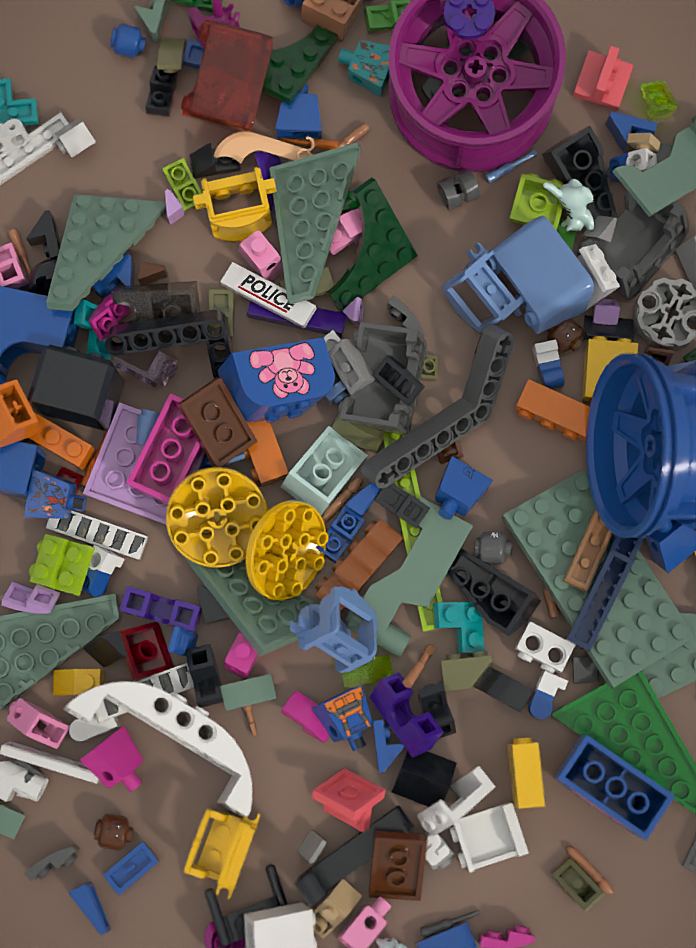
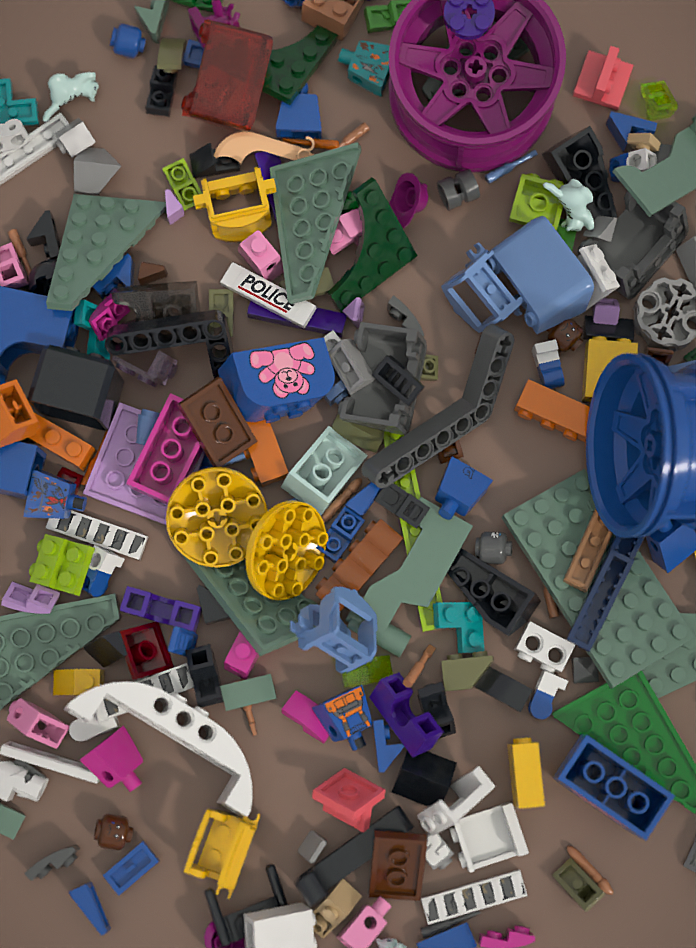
none -> light aqua animal [43,72,99,122]
none -> light grey slope [74,147,121,196]
none -> magenta piece [389,172,428,229]
none -> tile [421,870,527,925]

